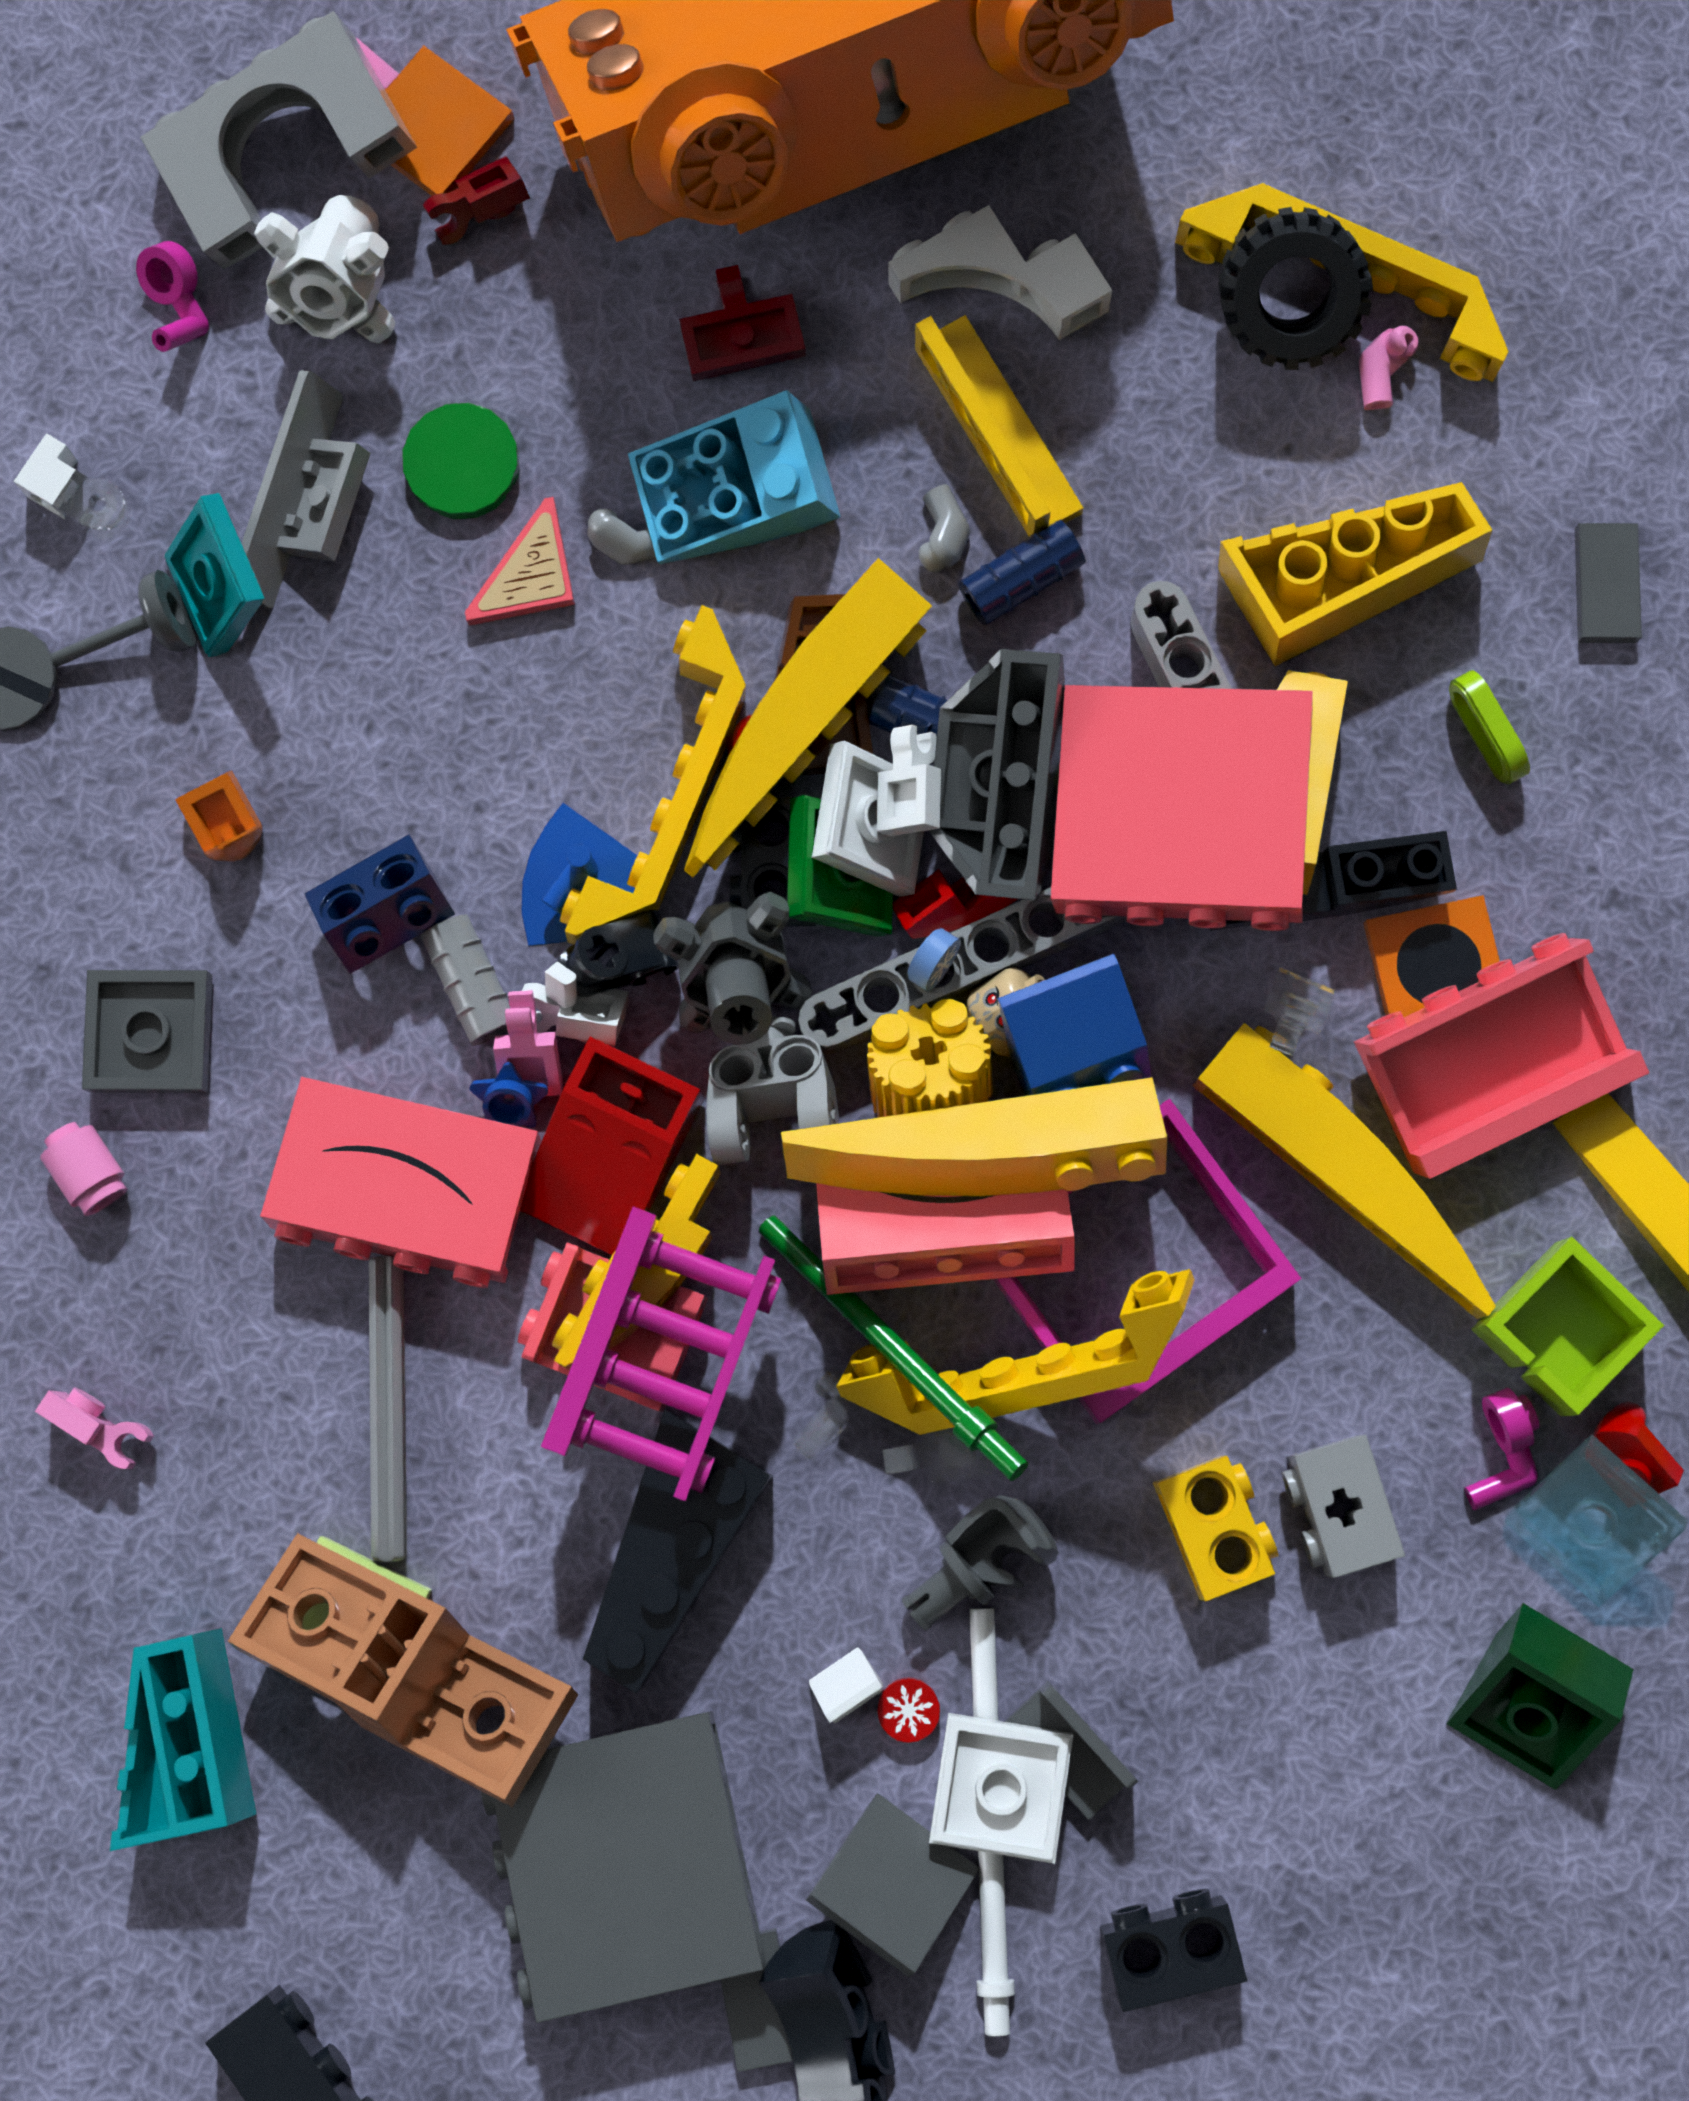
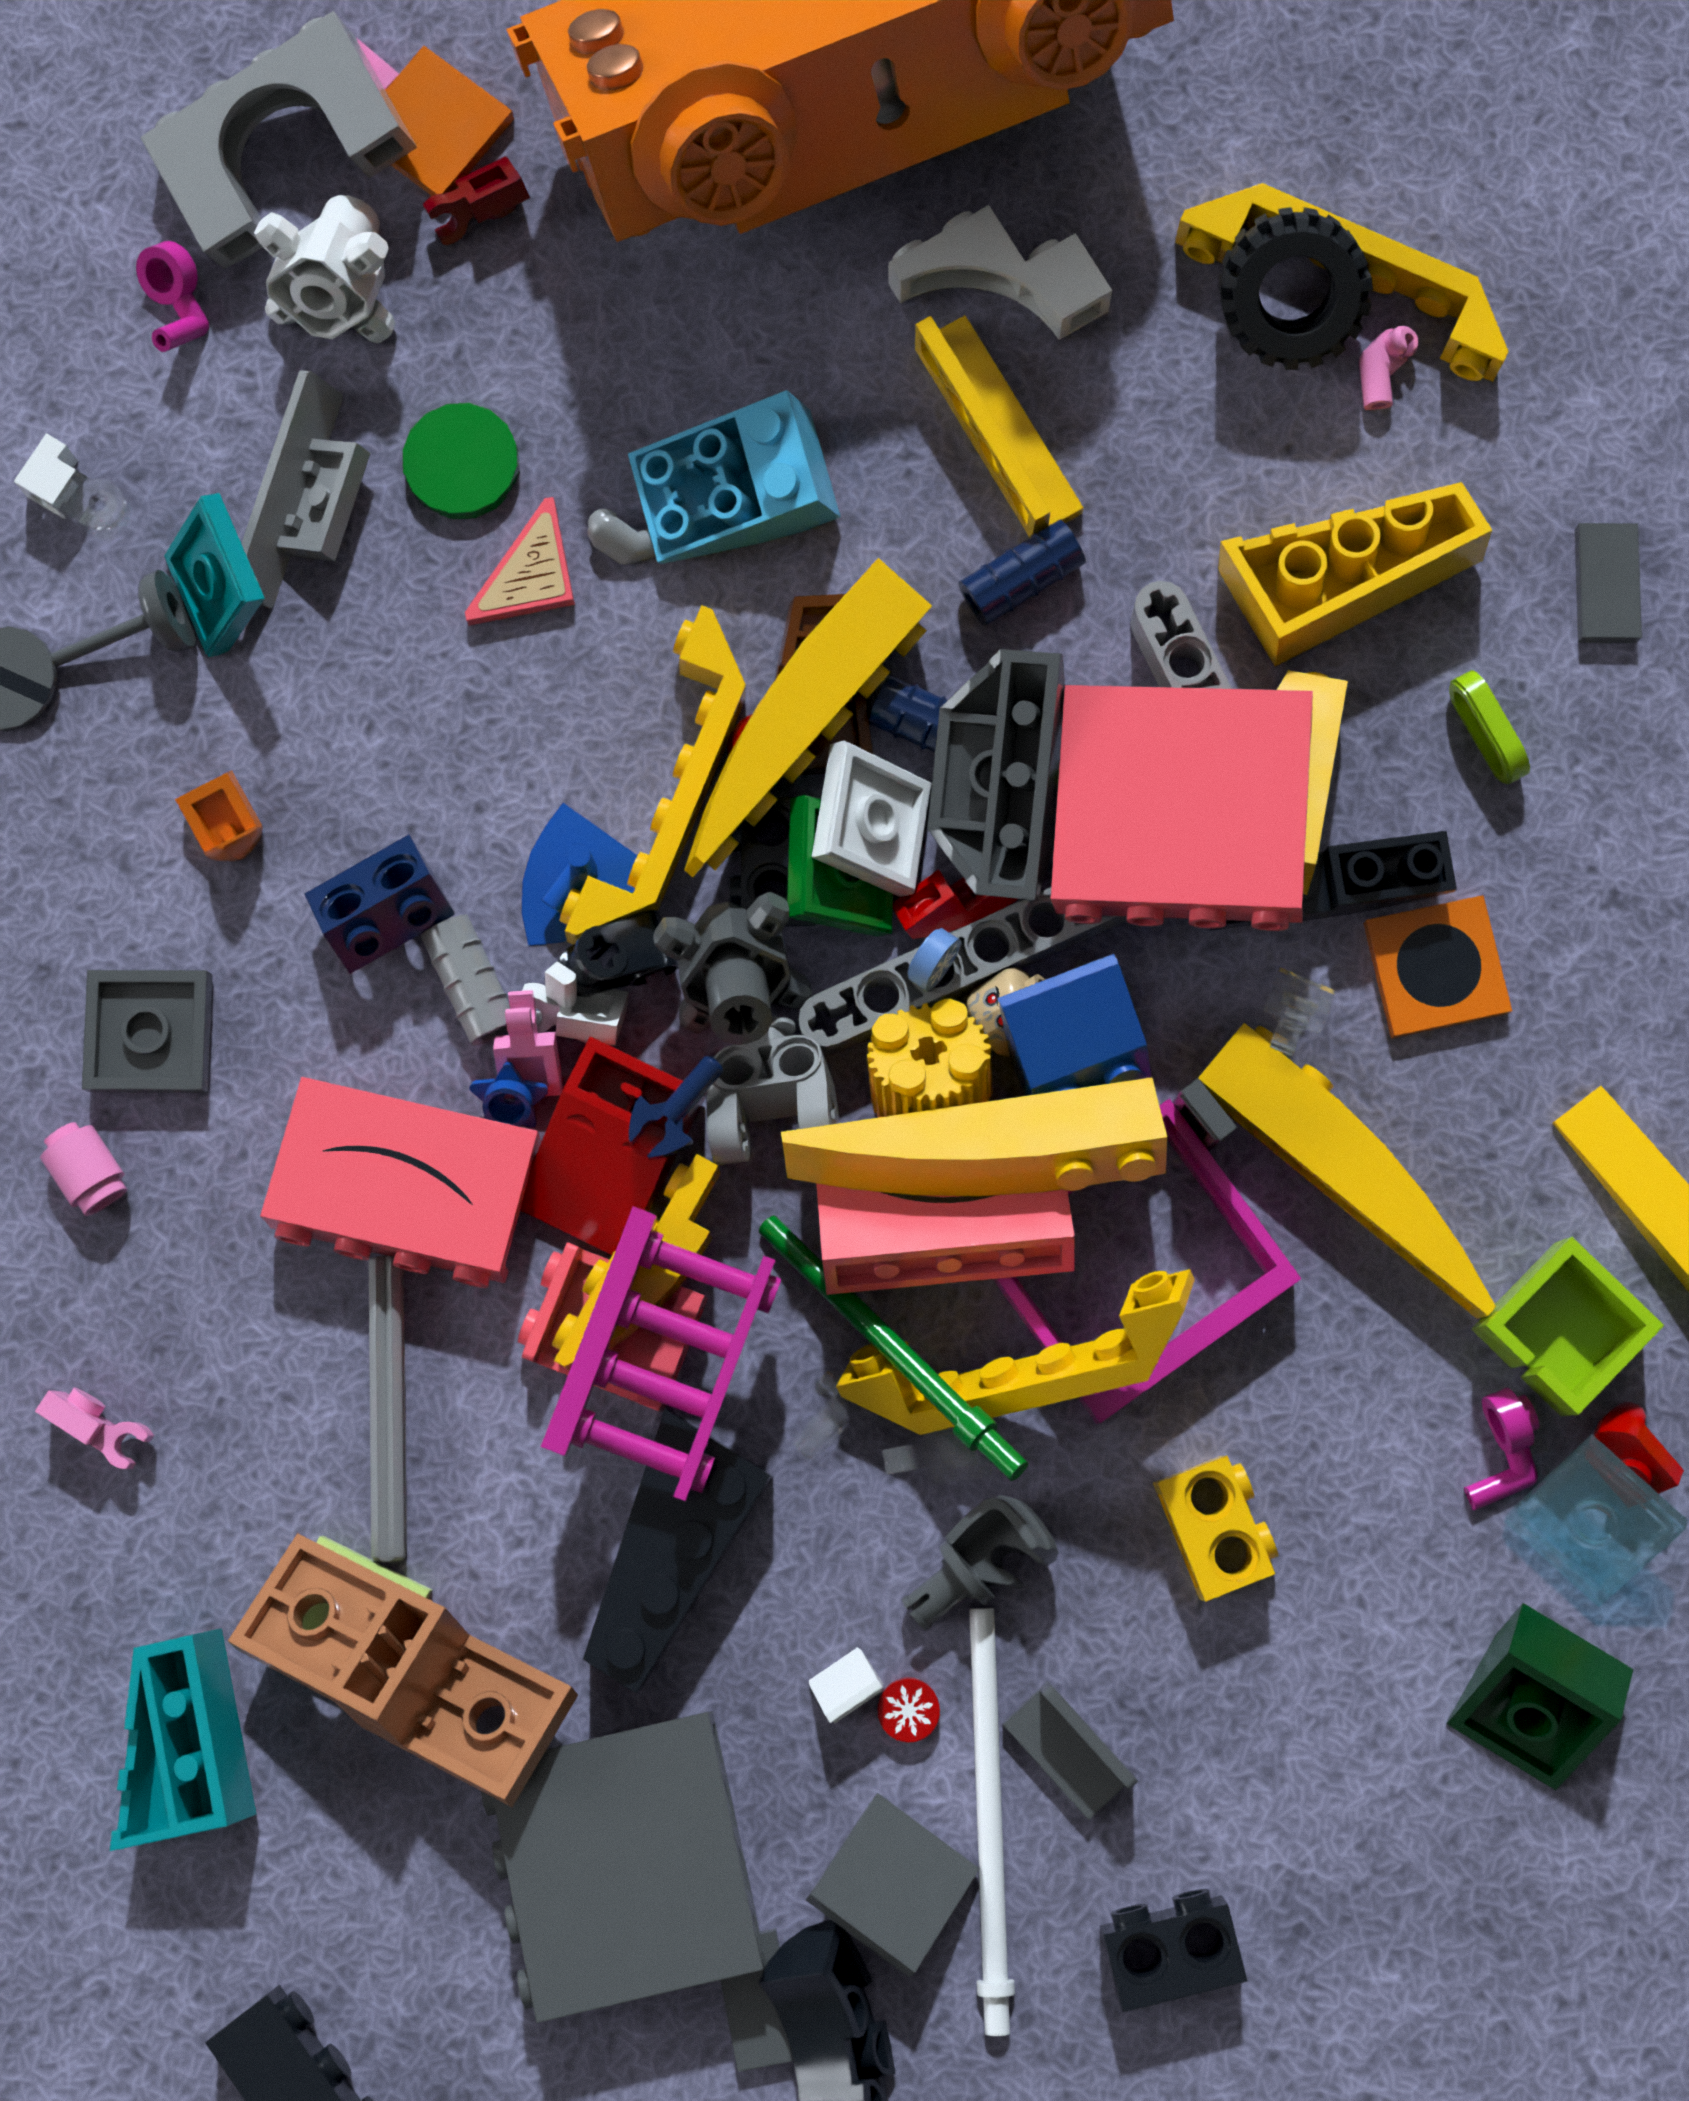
dark red plate [679,265,806,382] -> none
white plate [877,725,941,836] -> none
light grey arm [919,484,970,573] -> none
white tile [929,1713,1073,1864] -> none
light grey brick [1282,1434,1405,1578] -> none
coral panel [1354,933,1649,1179] -> none
none -> dark blue bar [629,1056,723,1160]
none -> dark grey tile [1173,1078,1237,1152]

